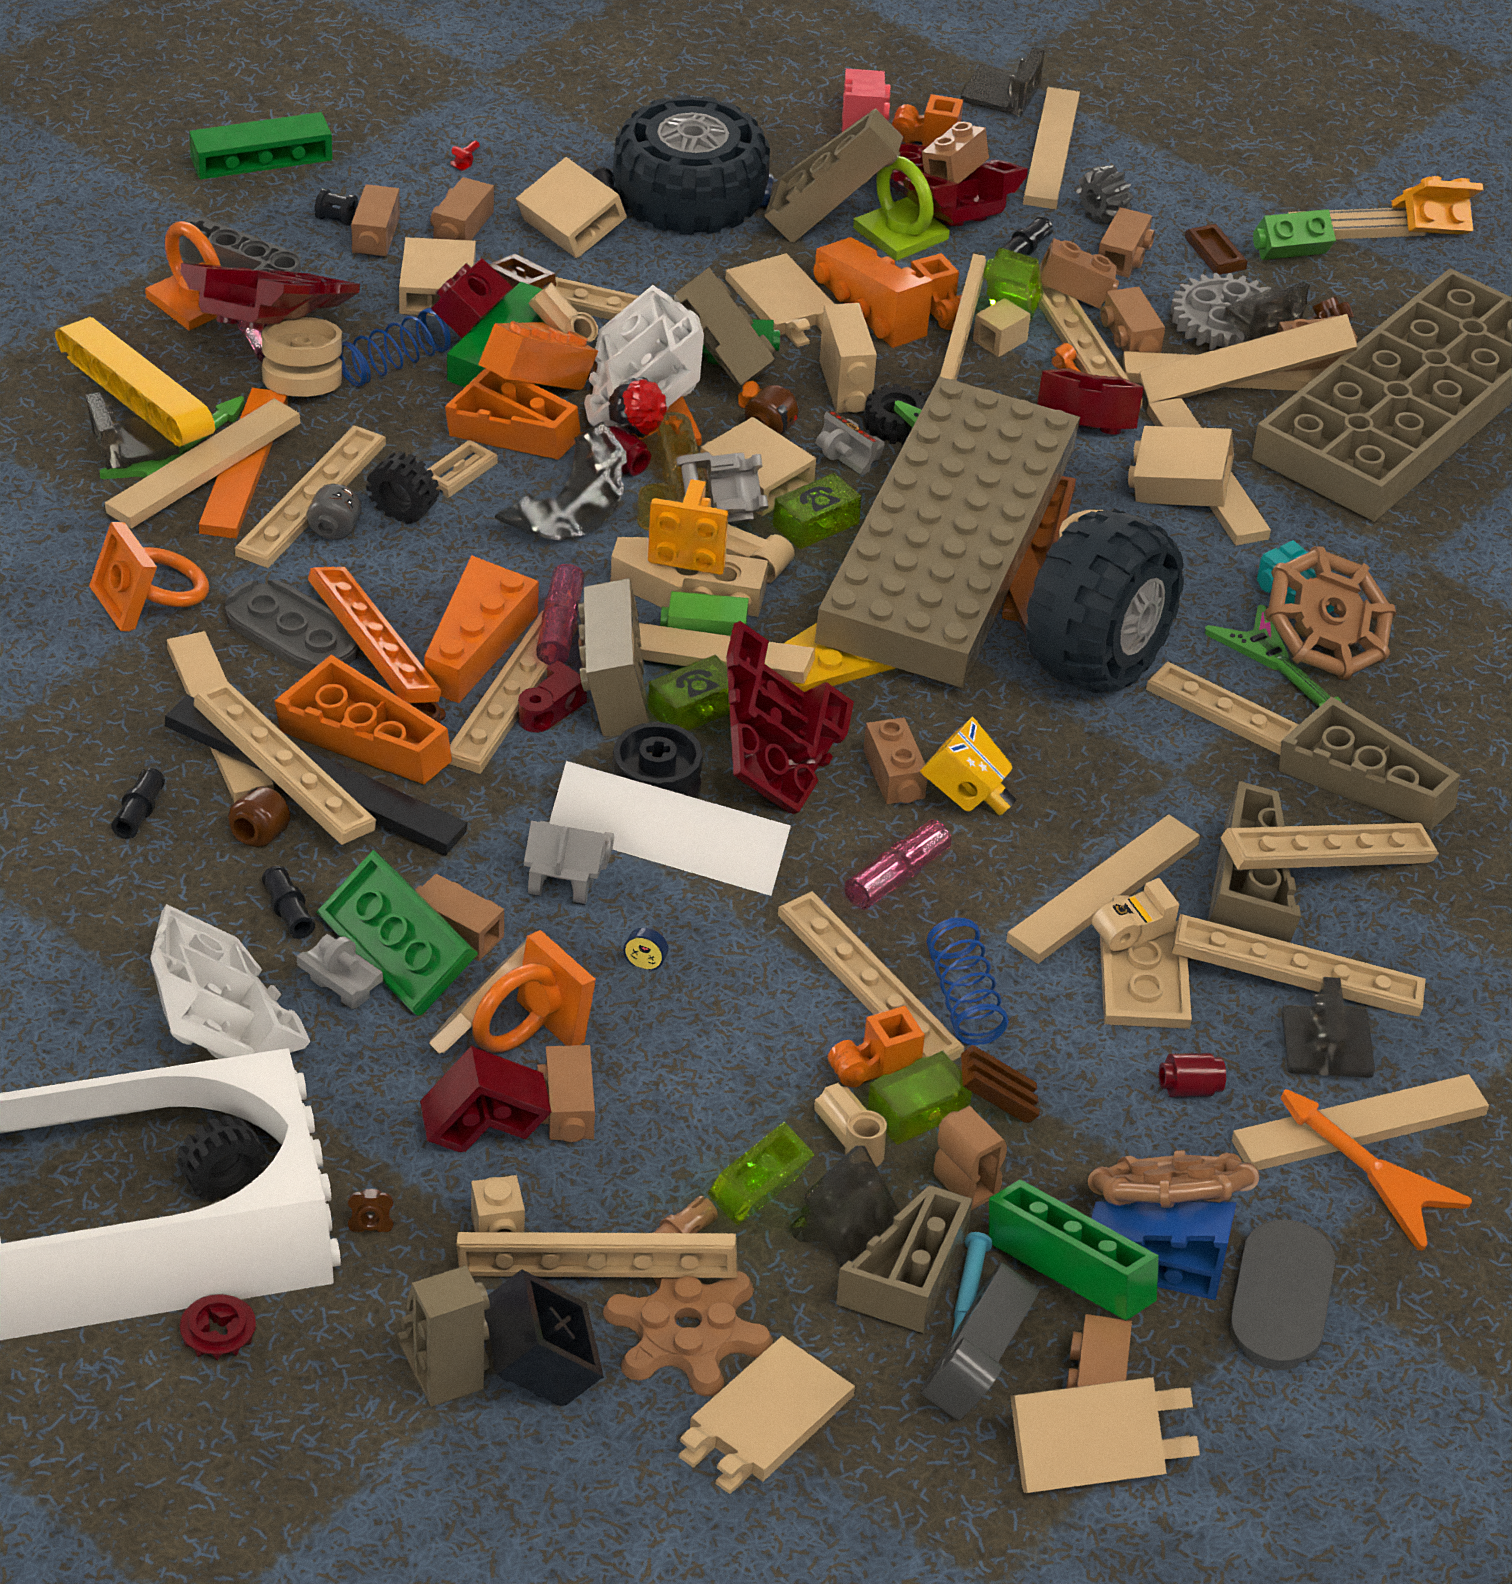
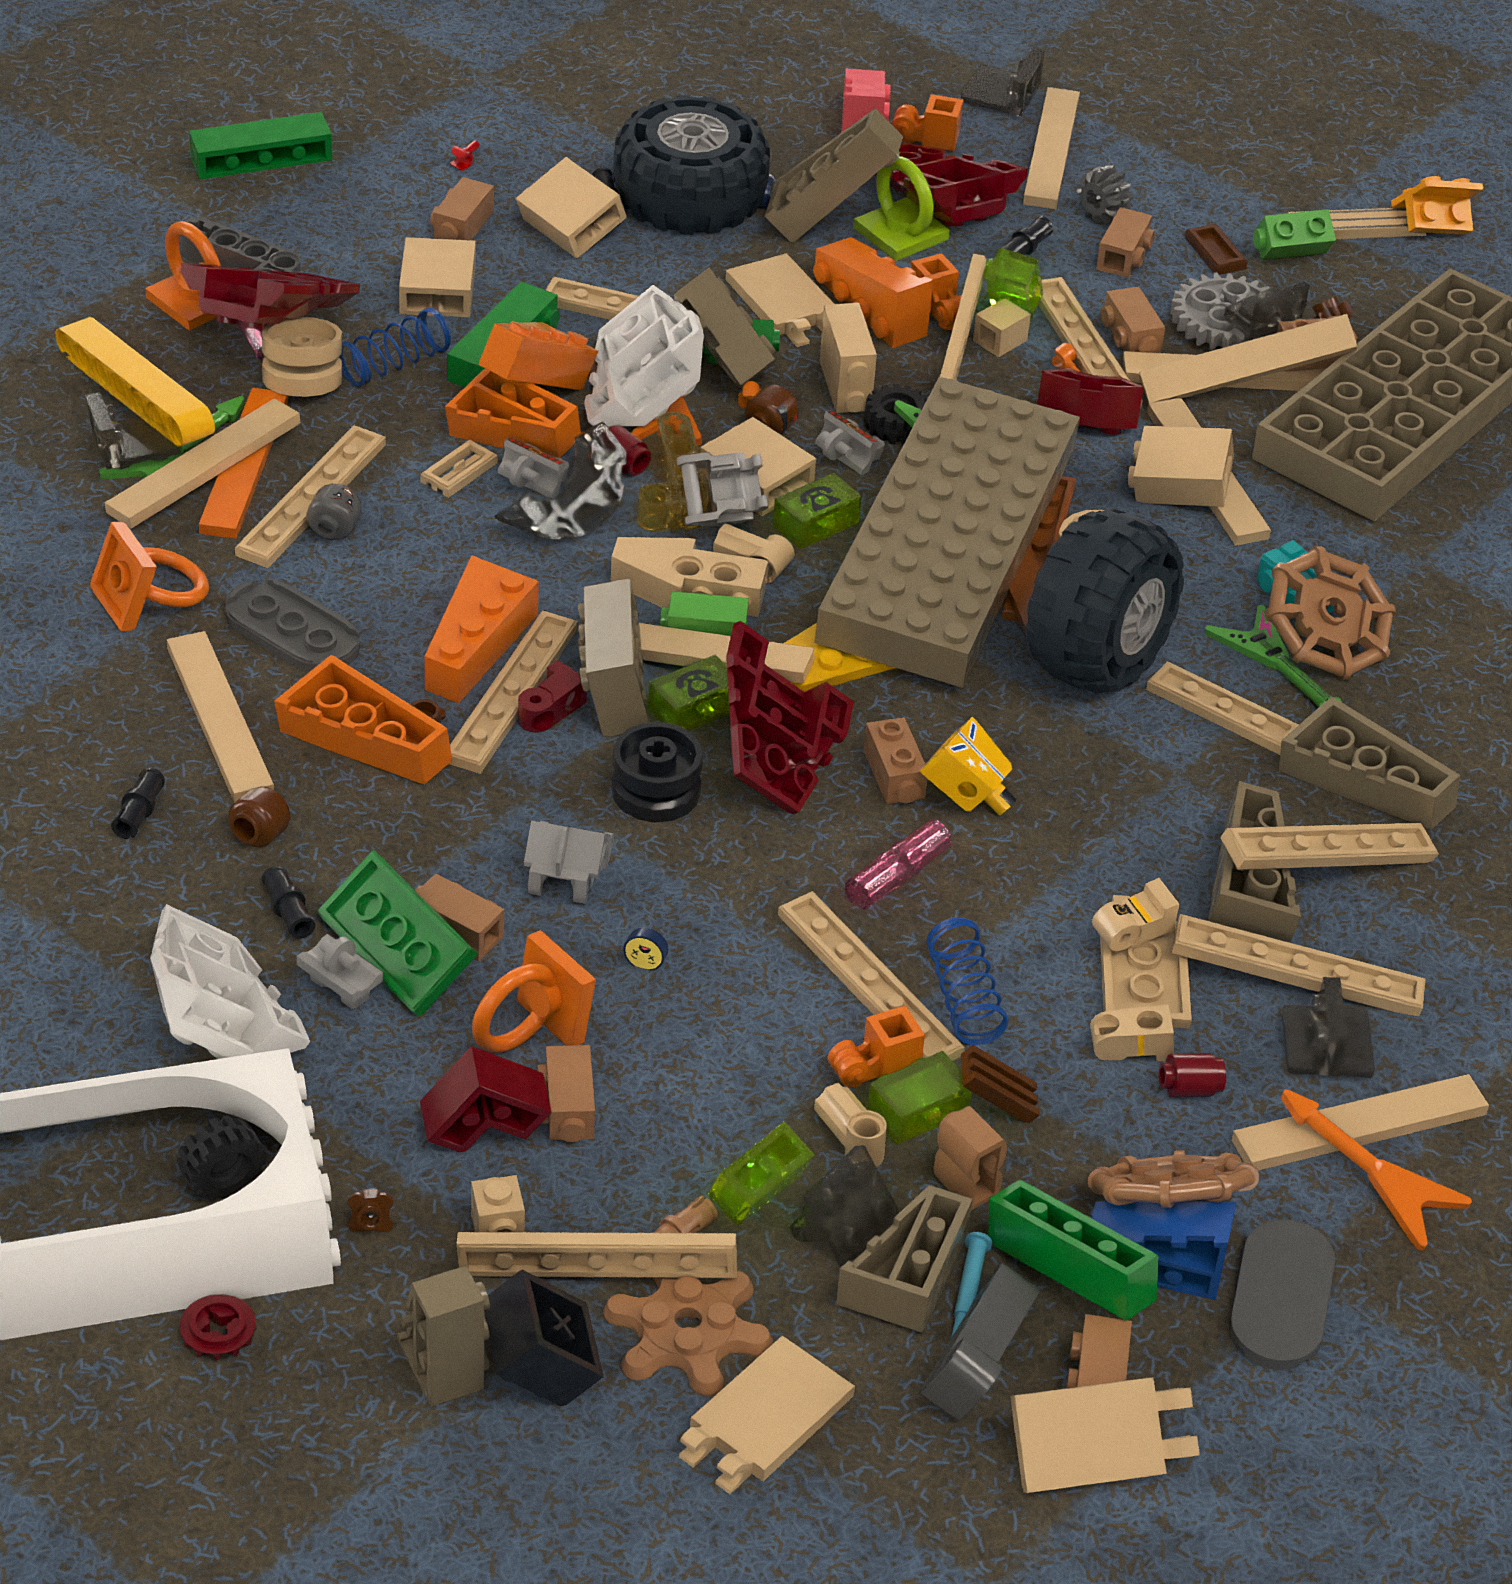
black tile [164,694,468,856] -> none
tan tile [194,682,376,845] -> none
orange tile [308,567,442,703] -> none
black bush [314,188,358,226] -> none
medium nougat brick [351,184,400,256] -> none
black tyre [366,452,439,524] -> none
tan tile [429,940,526,1054] -> none
dark red brick [431,258,513,338] -> none
reddish brown tile [489,254,557,290] -> none
tan piece [528,283,598,345] -> none
clear pink axle [536,564,585,665] -> none
white sticker [549,761,791,896] -> none
red piece [608,377,667,438] -> none
light orange bracket [648,479,728,575] -> none
medium nougat brick [922,122,989,184] -> none
tan tile [1006,814,1200,964] -> none
medium nougat brick [1037,238,1119,309] -> none
none -> light grey hips [497,437,569,499]
none -> tan leg [1090,1004,1174,1061]

